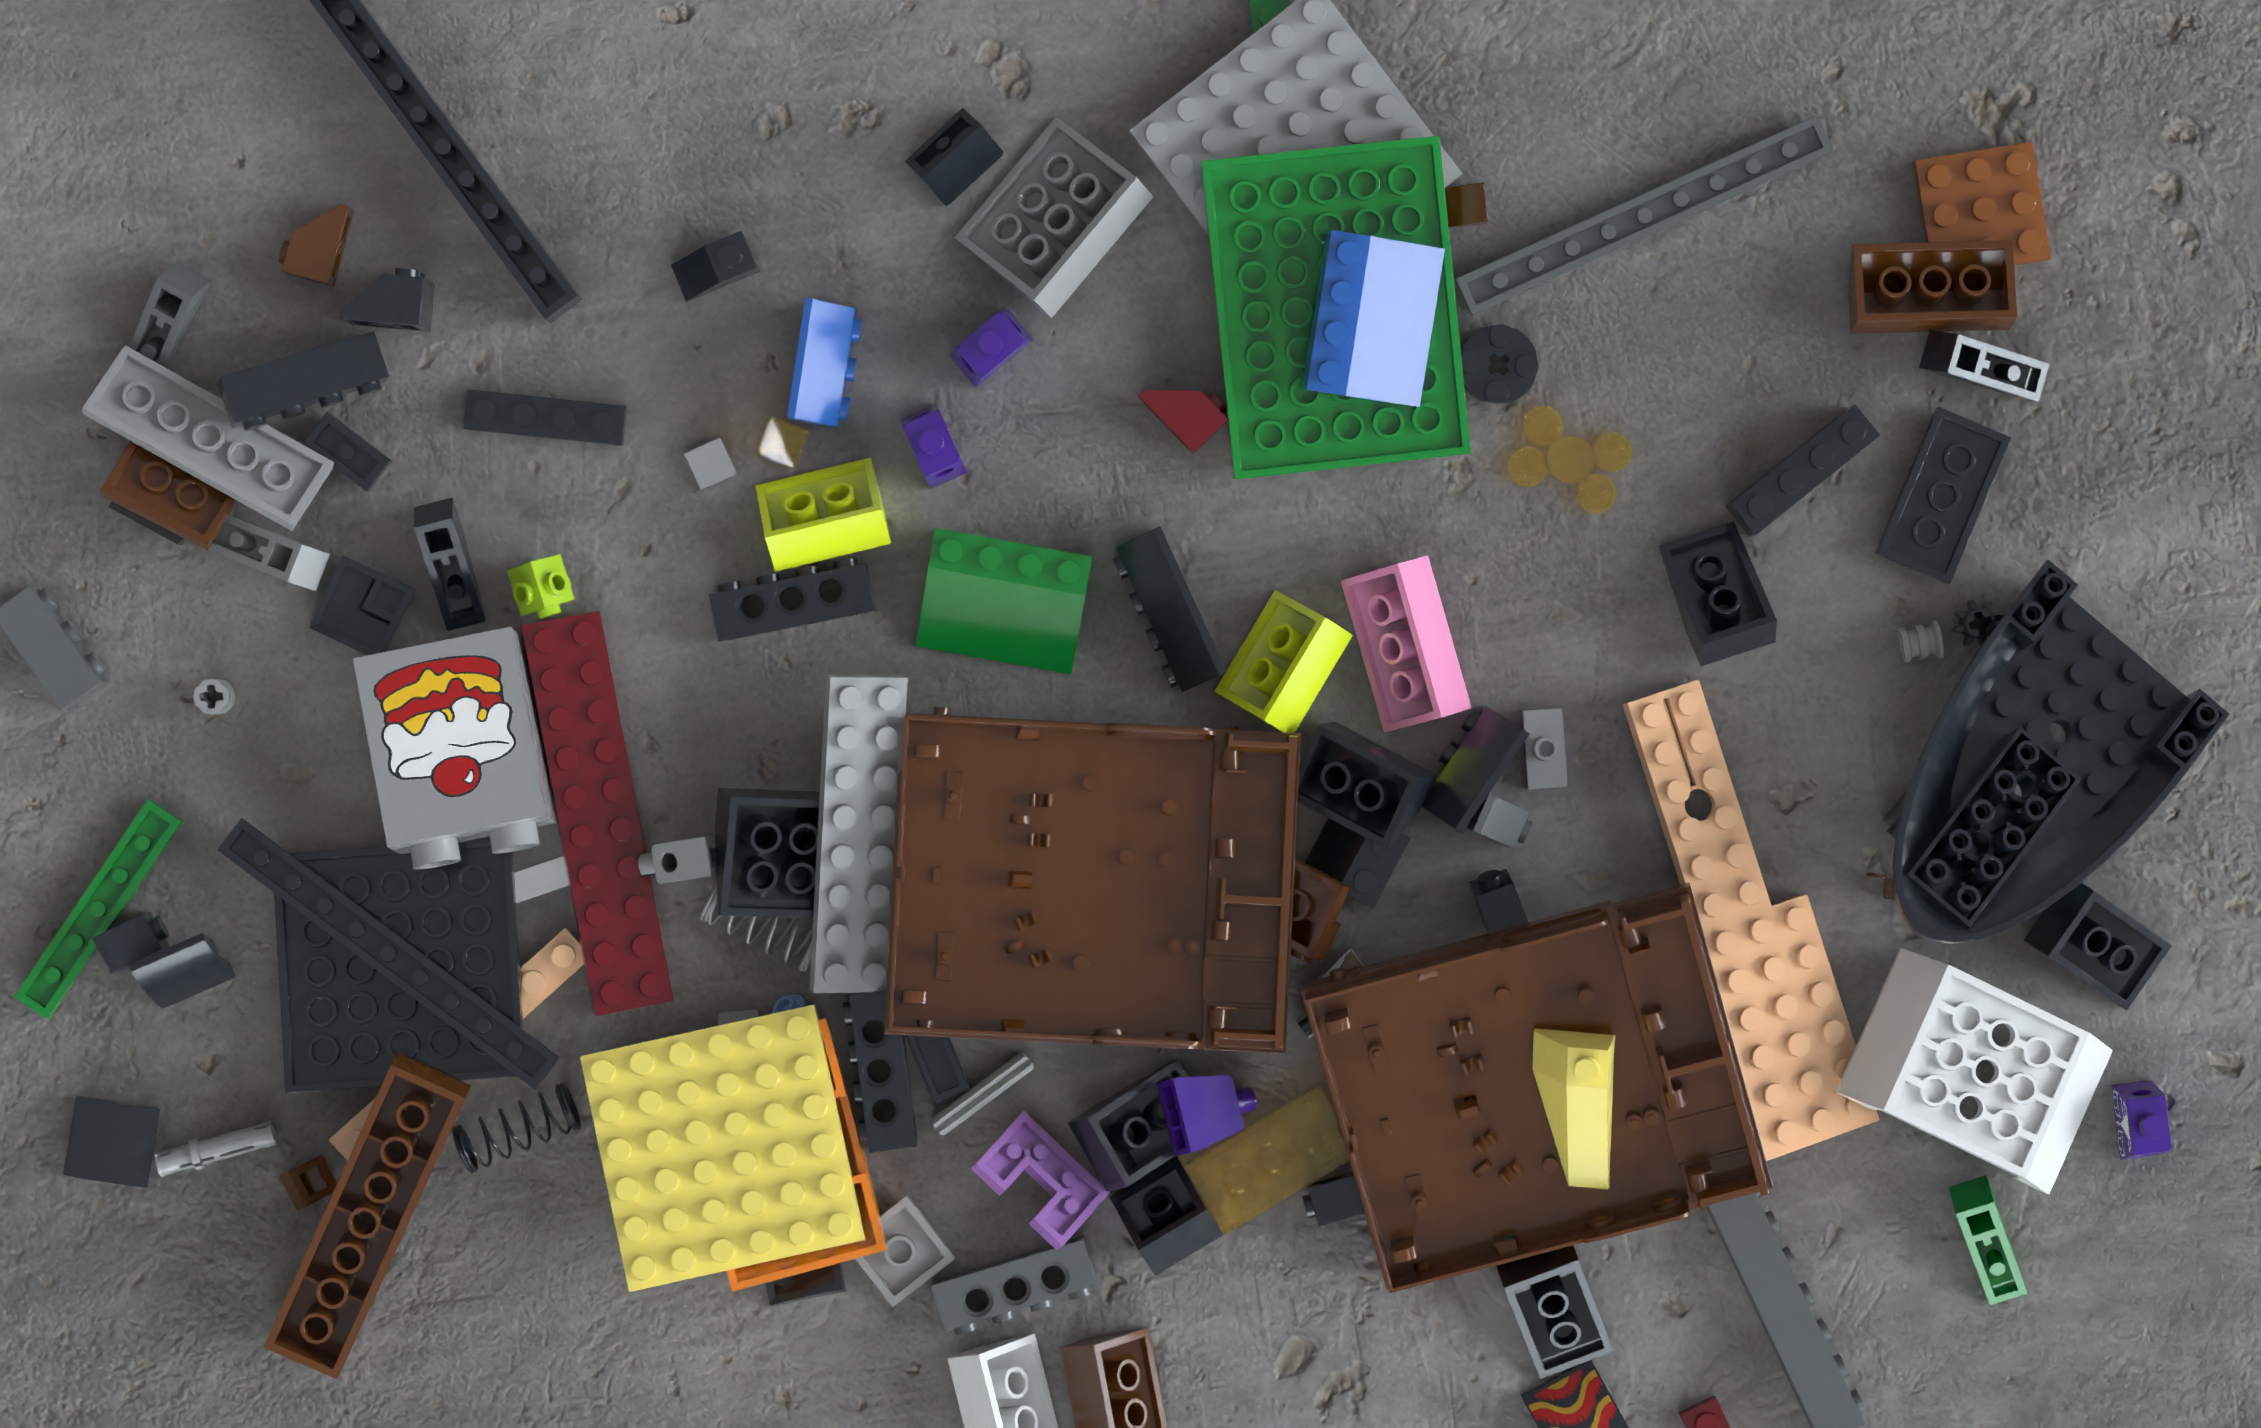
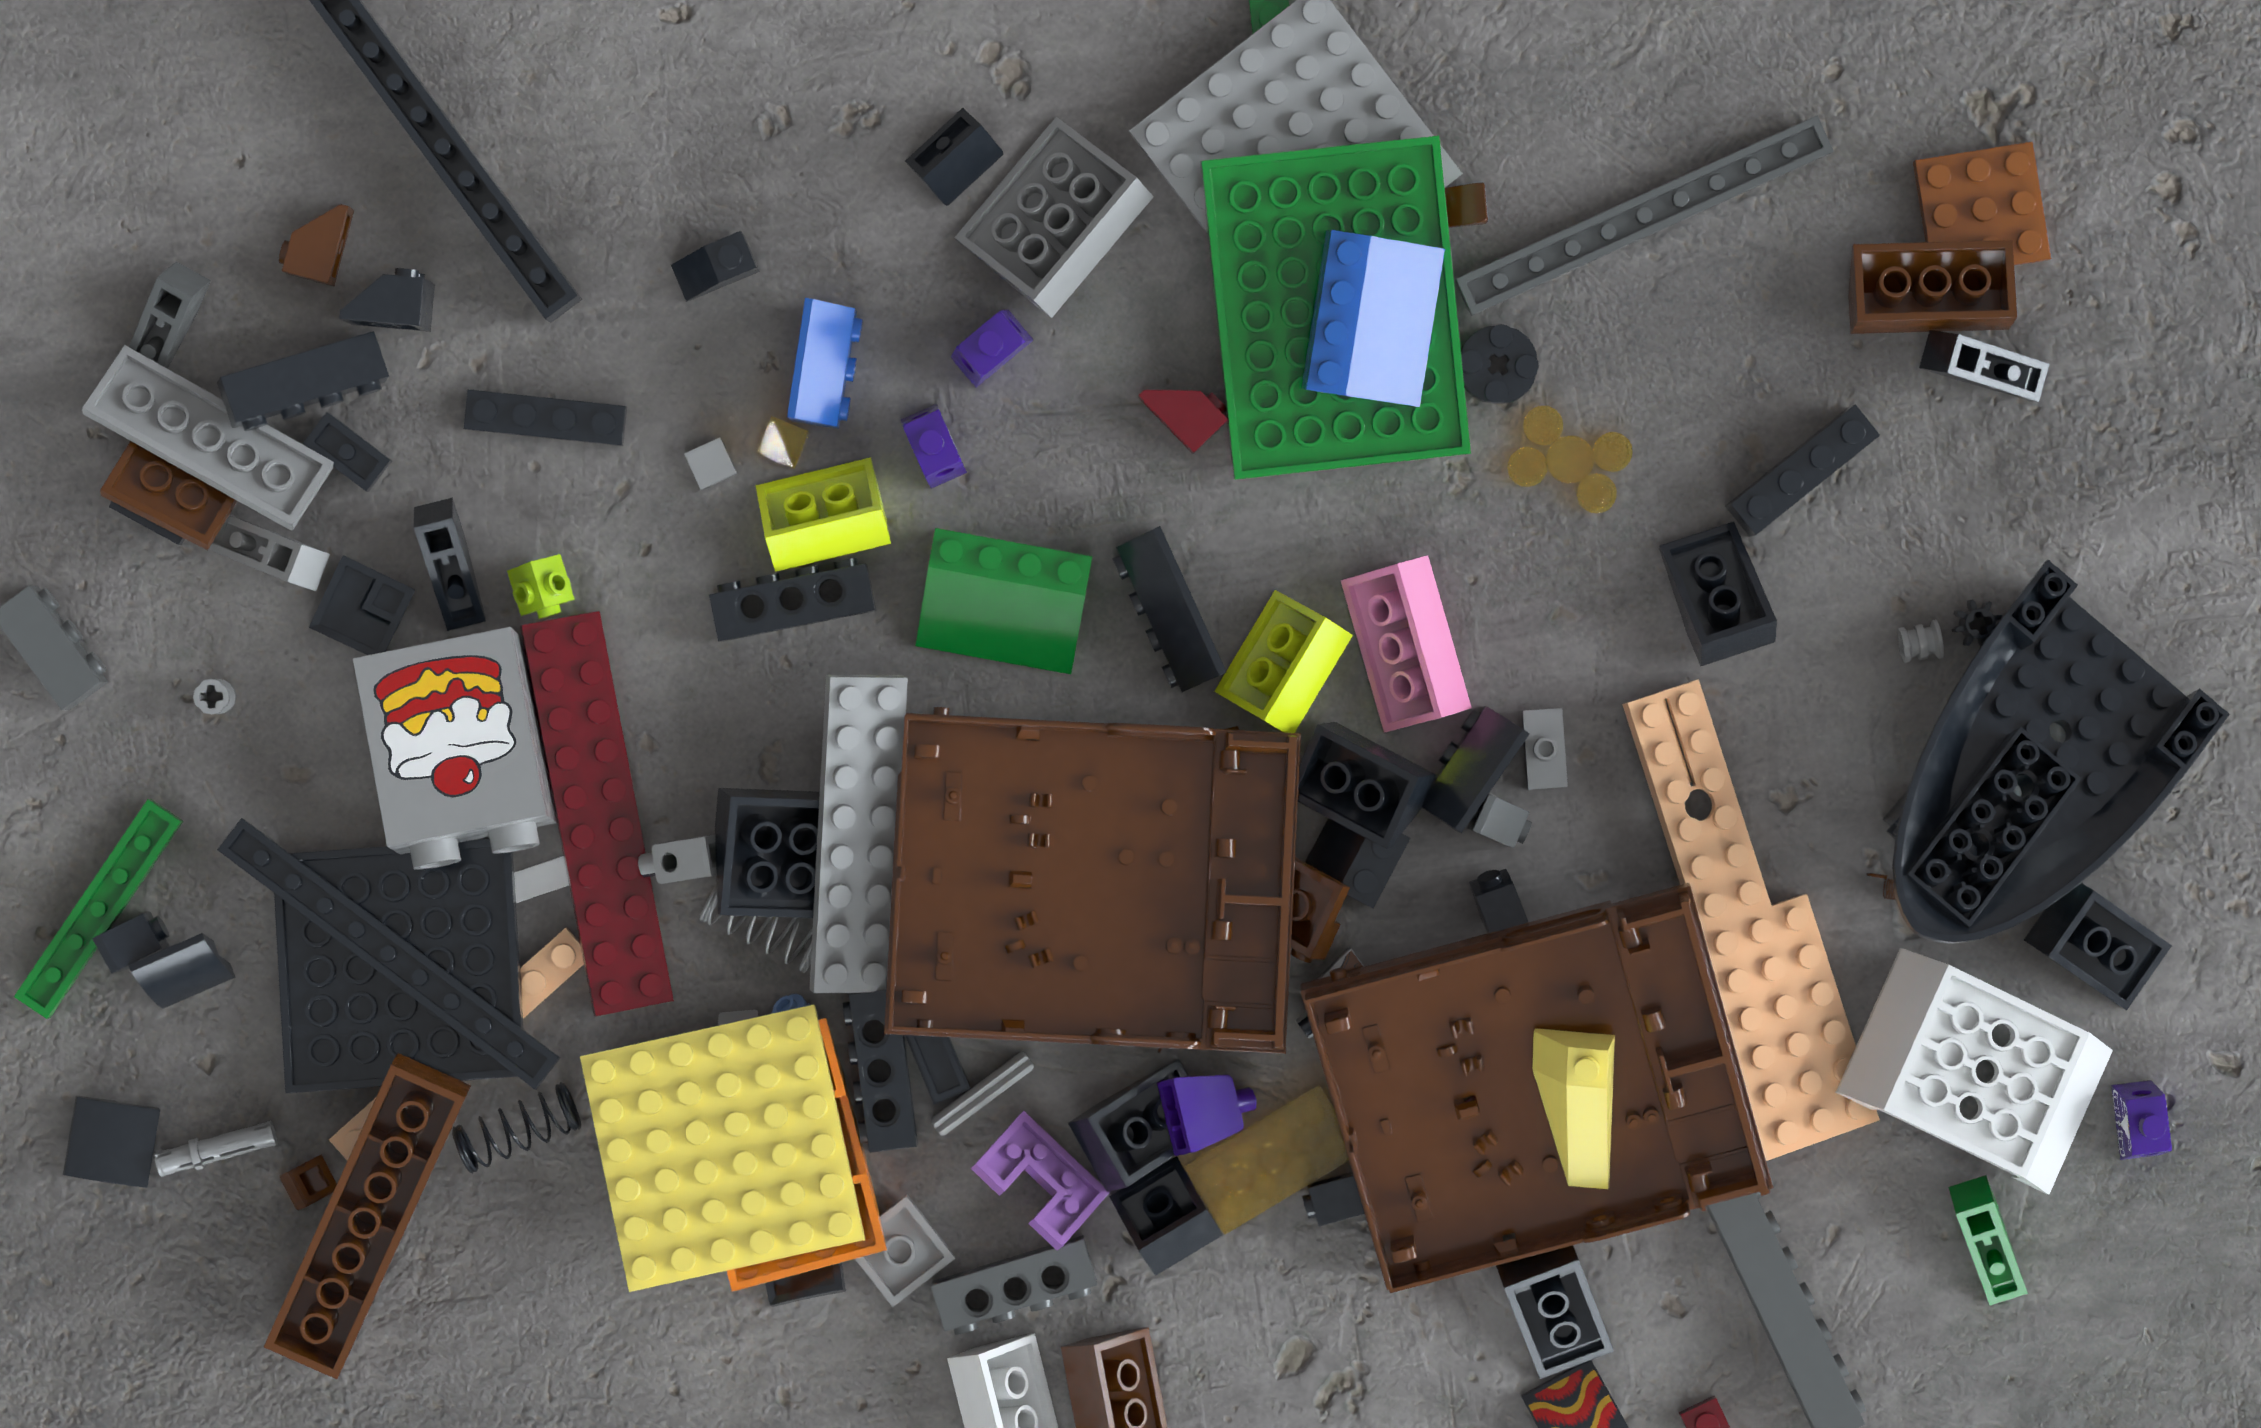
black plate [1874,407,2012,584] -> none

